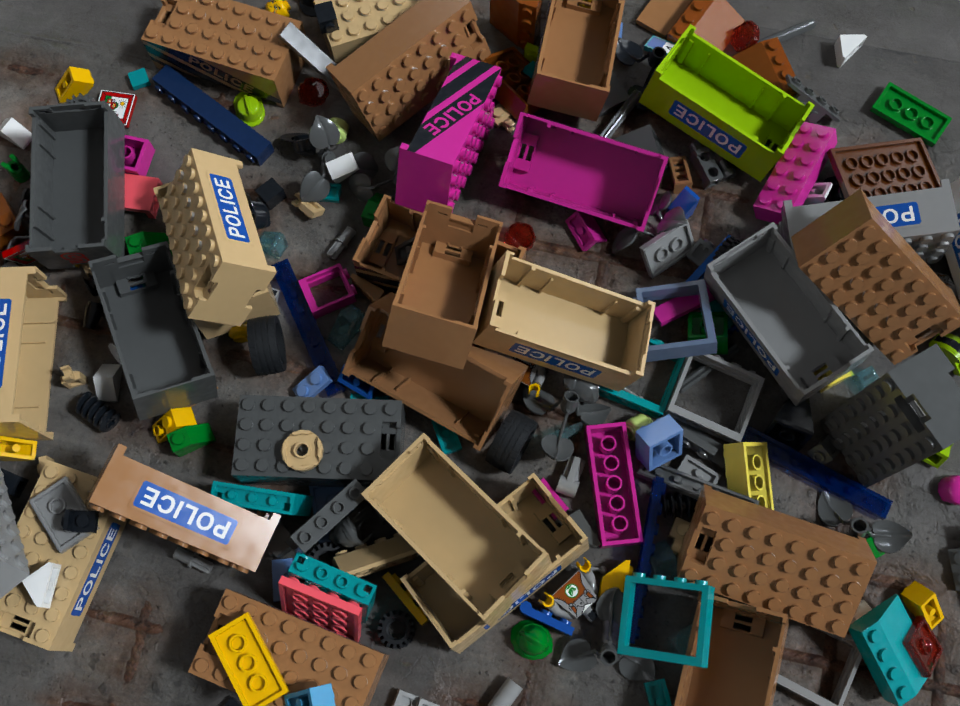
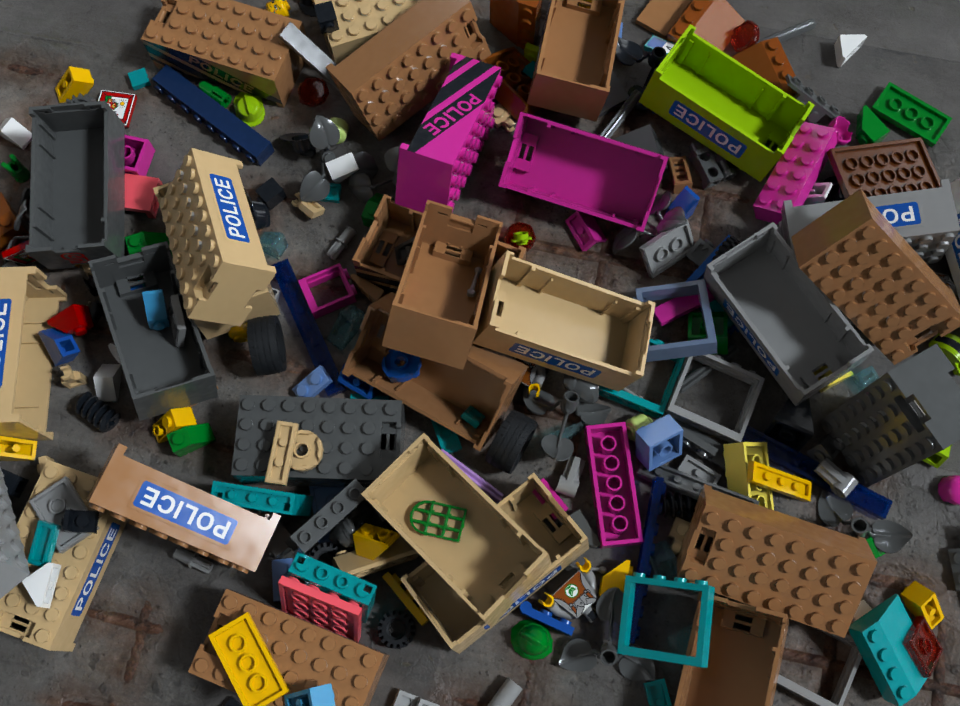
none -> teal tile [27,520,61,567]
none -> blue slope [38,327,80,366]
none -> red slope [47,304,94,336]
none -> dark azure slope [142,289,170,330]
none -> light grey tile [168,294,186,347]
none -> green hinge [199,81,232,108]
none -> tan tile [264,420,299,486]
none -> yellow slope [353,523,400,560]
none -> blue plate [382,349,422,383]
none -> green window [410,501,468,543]
none -> lavender axle [441,449,504,503]
none -> teal tile [460,405,485,429]
none -> light grey hinge [467,267,482,297]
none -> lime plate [511,231,532,245]
none -> yellow plate [747,461,812,502]
none -> light grey piece [814,458,858,499]
none -> dark pink hair [827,116,853,146]
none -> green slope [856,105,890,145]

